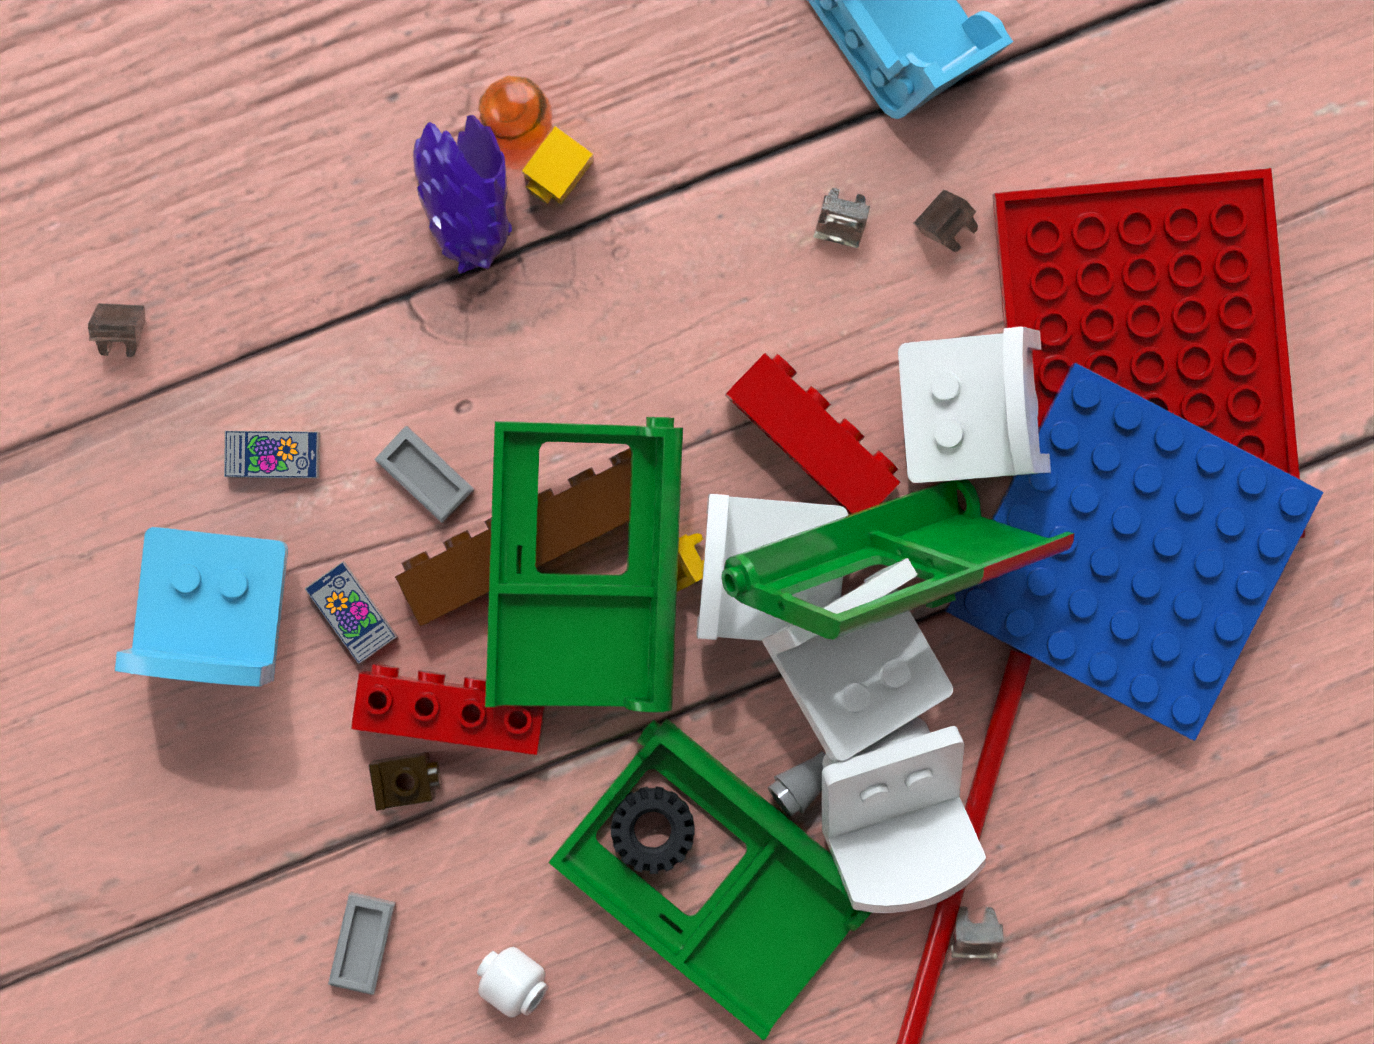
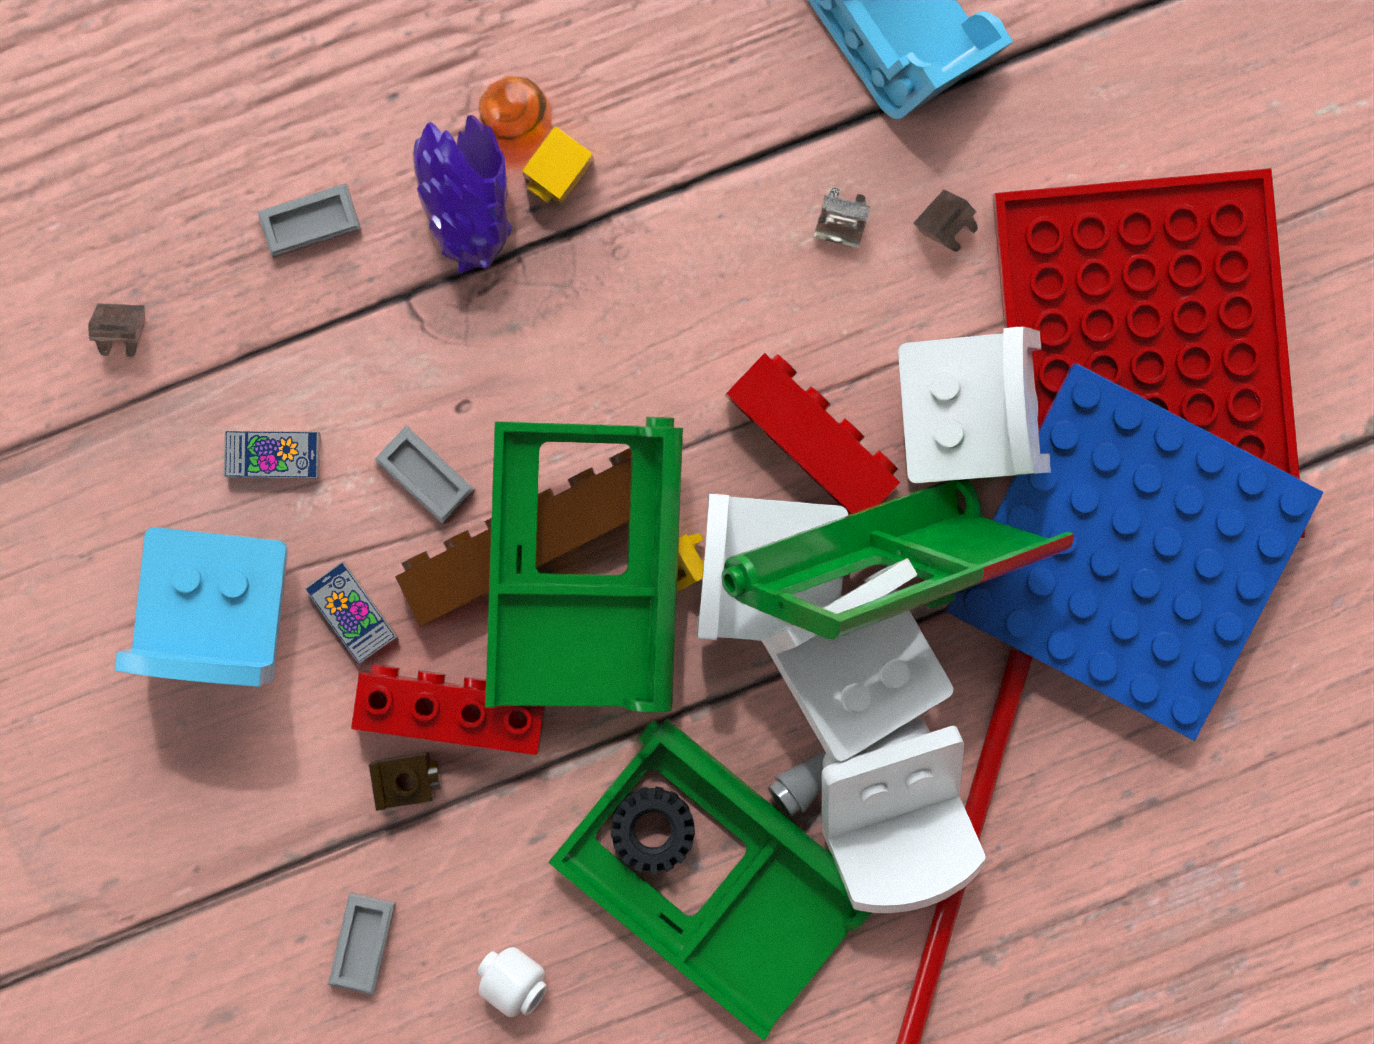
clear smoke tile [951,907,1004,959] -> none
none -> light grey tile [257,183,361,257]

